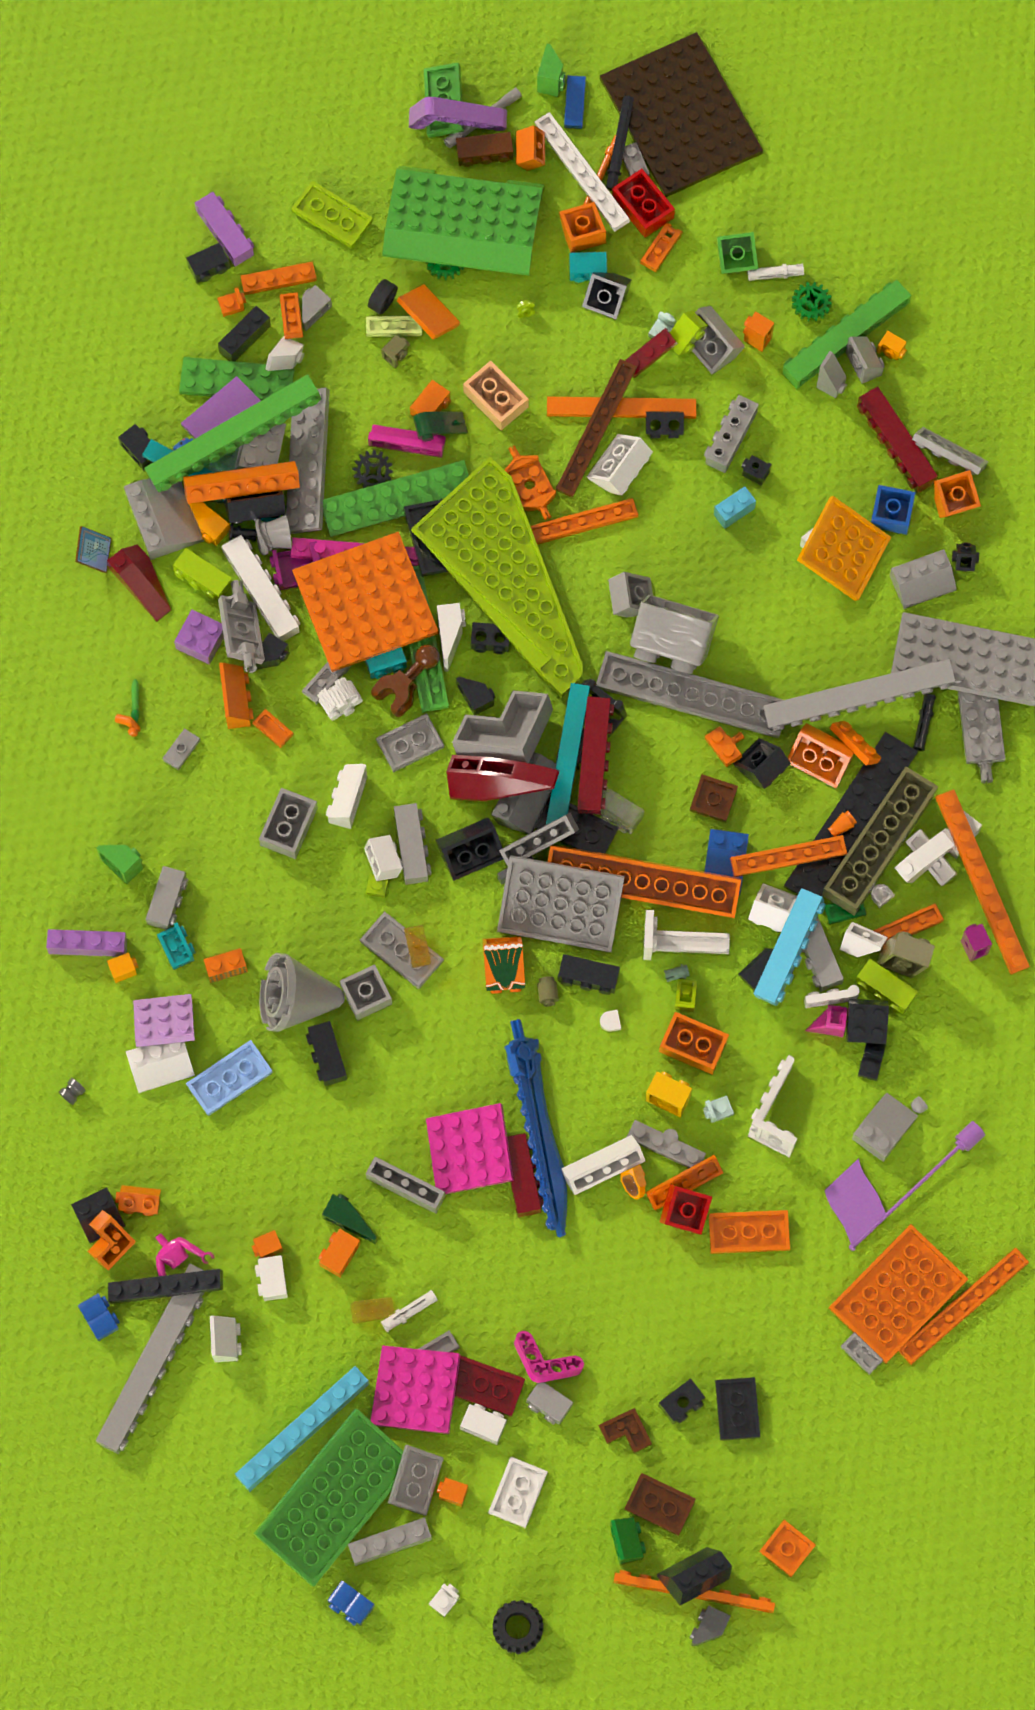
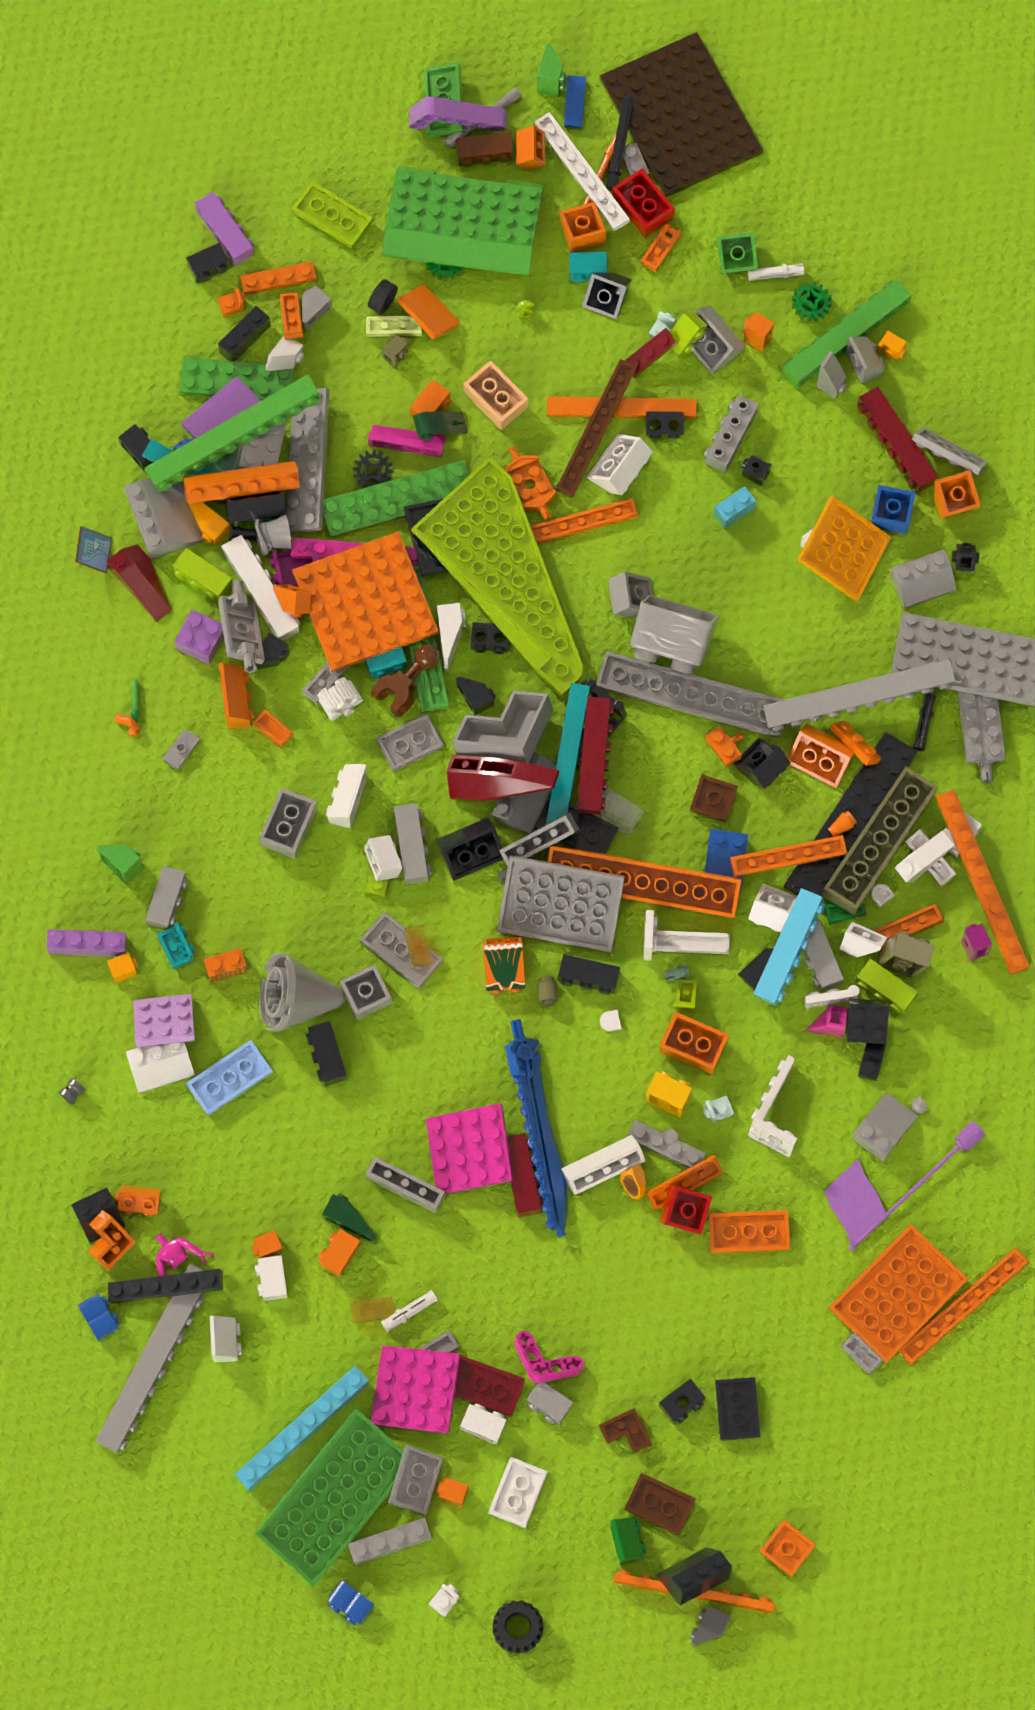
none -> orange slope [273,584,311,617]

